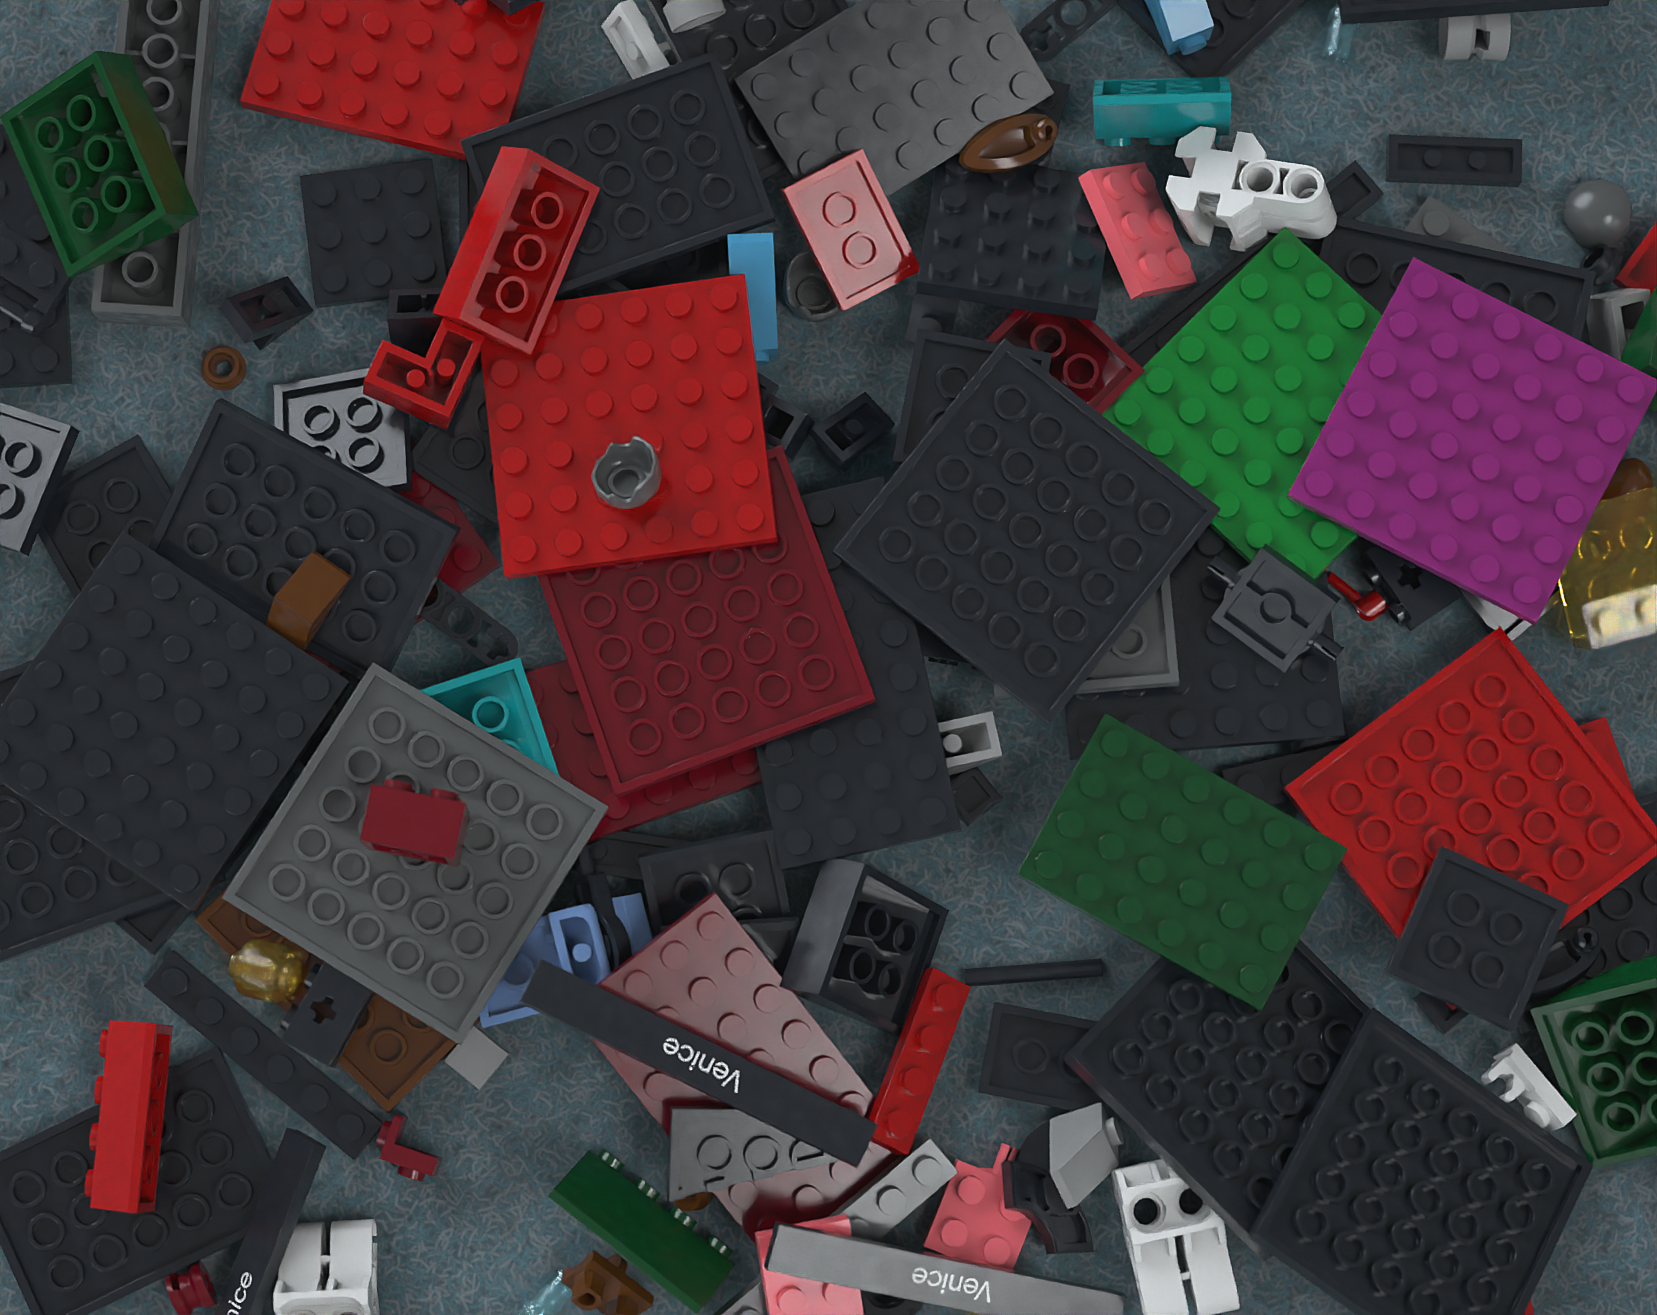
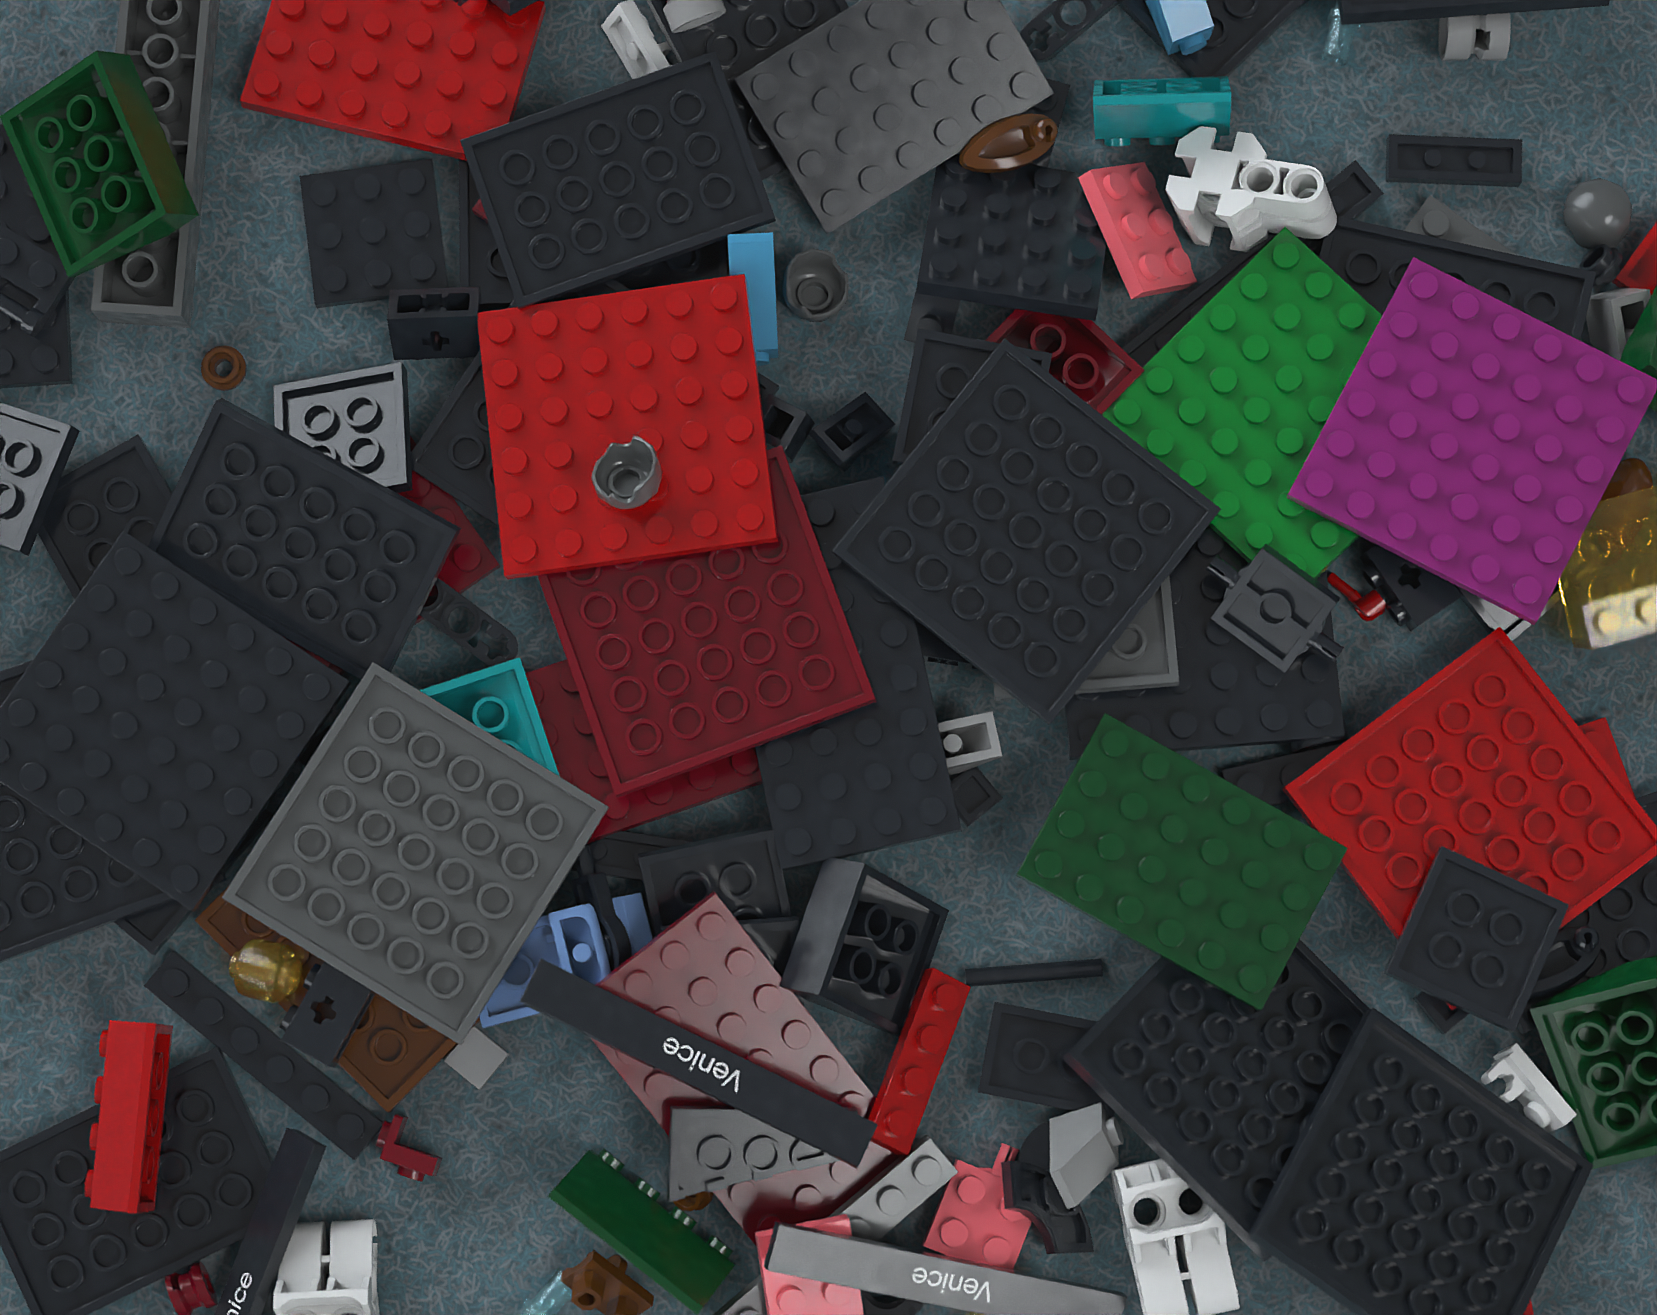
black slope [219,276,314,350] -> none
reddish brown slope [266,551,352,651] -> none
dark red brick [360,779,470,867] -> none
red brick [363,318,485,430] -> none
red slope [432,146,600,355] -> none
plate [780,149,920,311] -> none

